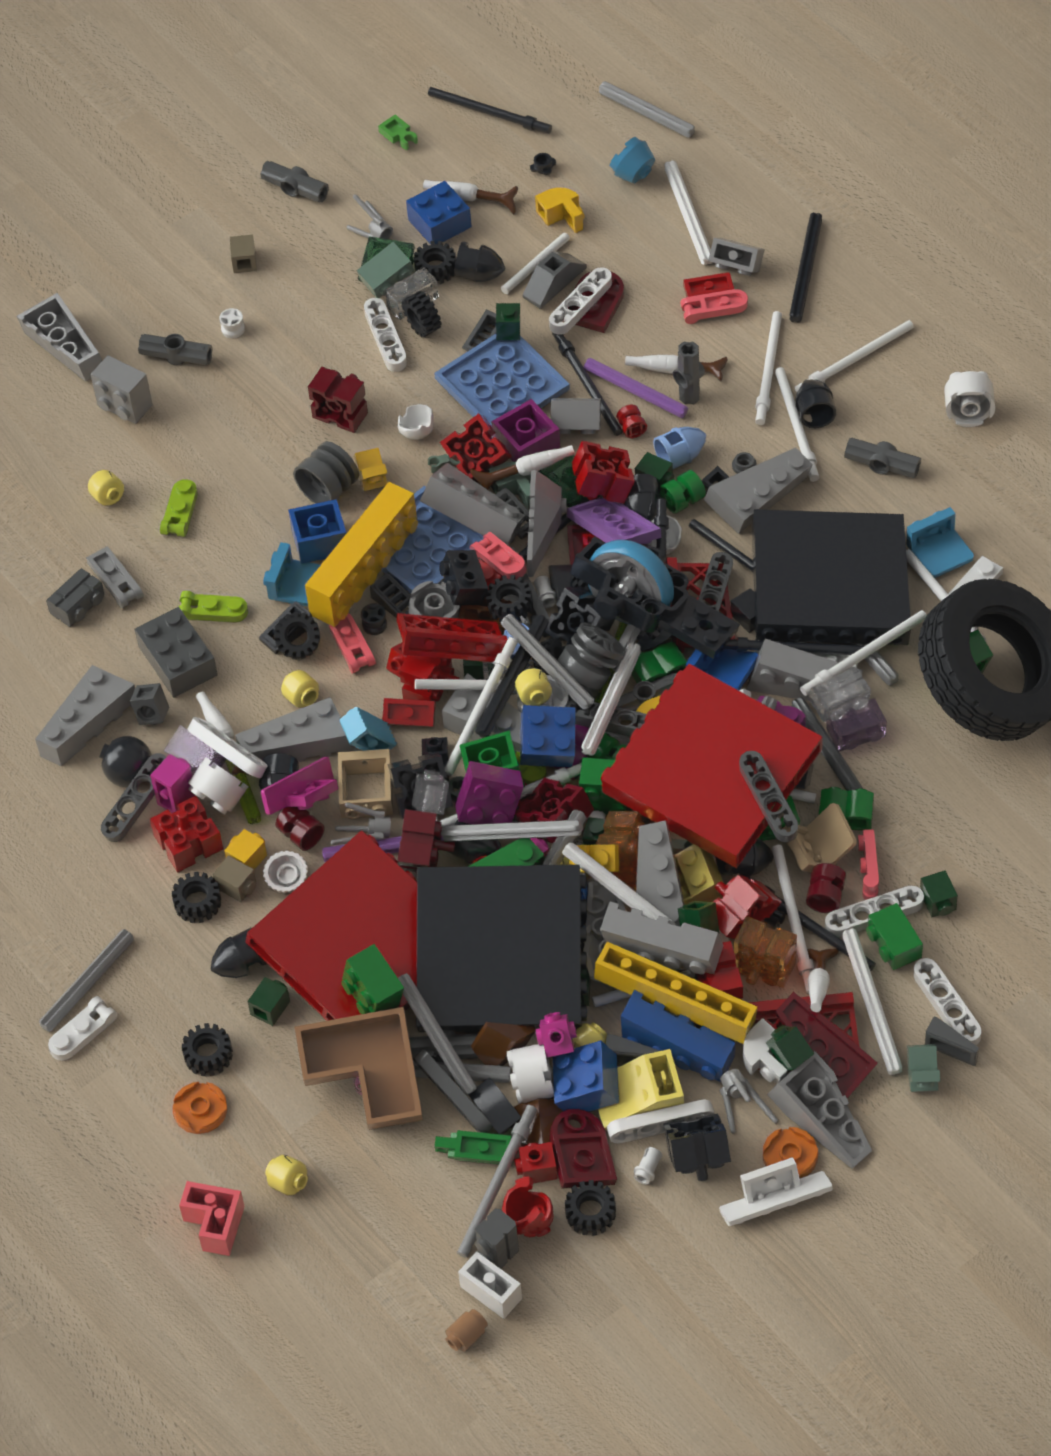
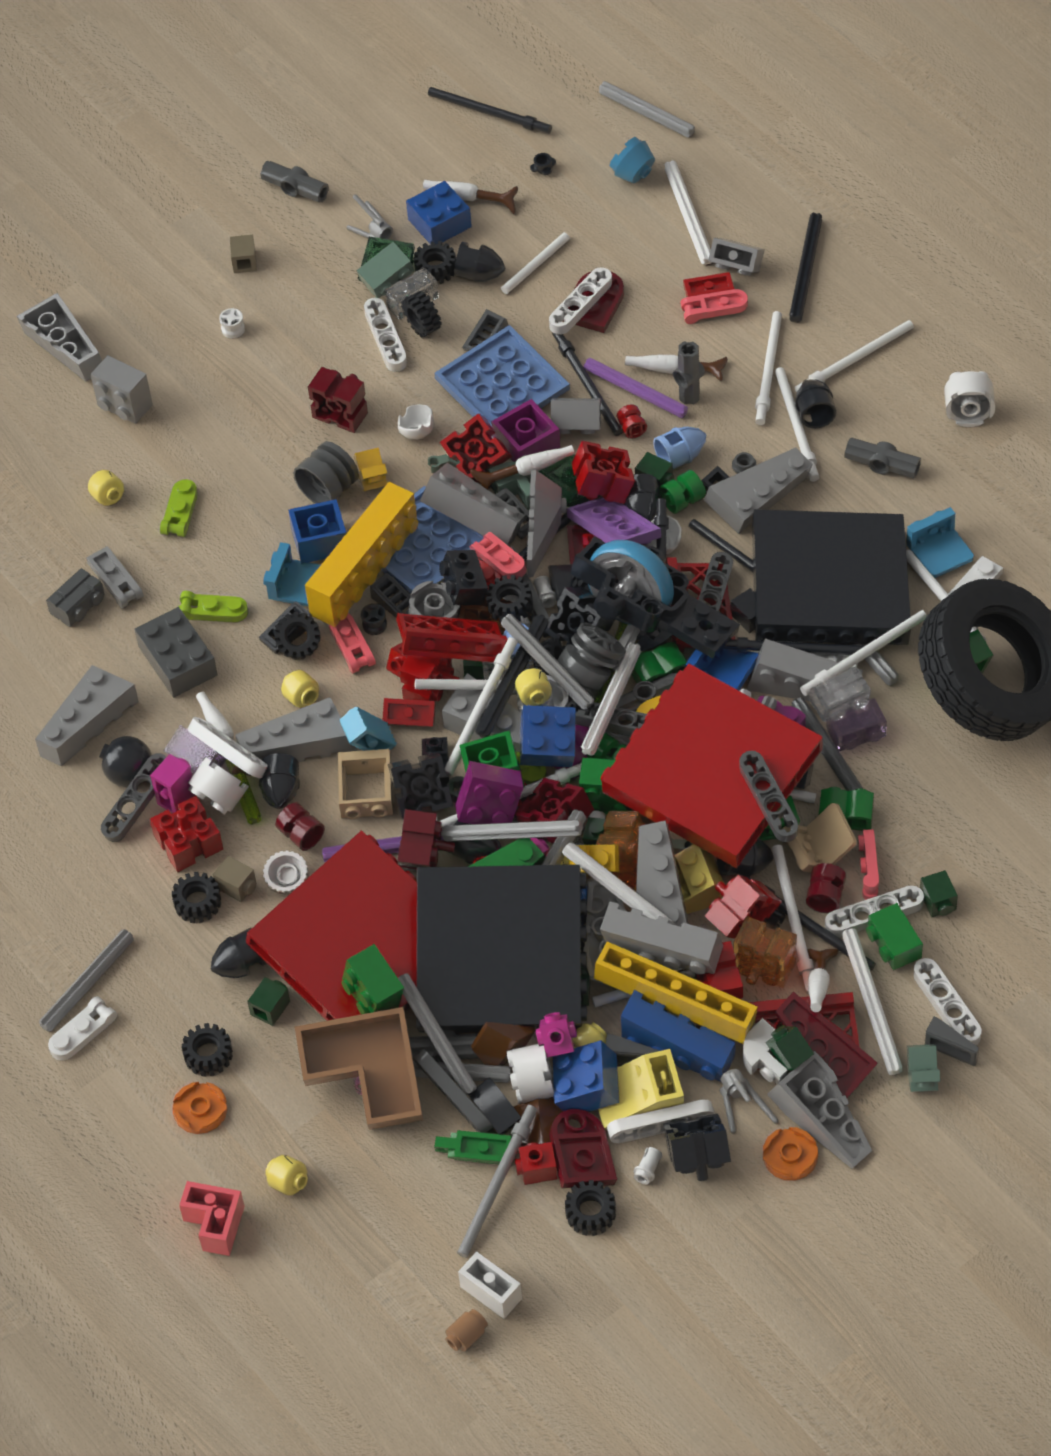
dark grey brick [130,683,170,725] -> none
dark grey piece [138,334,213,365] -> none
yellow brick [224,829,267,870] -> none
dark pink bracket [261,757,338,815] -> none
light grey plant [331,802,391,845] -> none
bright green plate [378,114,418,150] -> none
clear brick [412,770,449,815] -> none
dark grey brick [475,1208,519,1269] -> none
dark green brick [496,303,520,340] -> none
red helmet [502,1176,554,1238] -> none
dark grey slope [523,251,587,309] -> none
yellow brick [535,188,585,233] -> none
dark green brick [678,901,720,934] -> none
white bracket [719,1157,833,1226] -> none

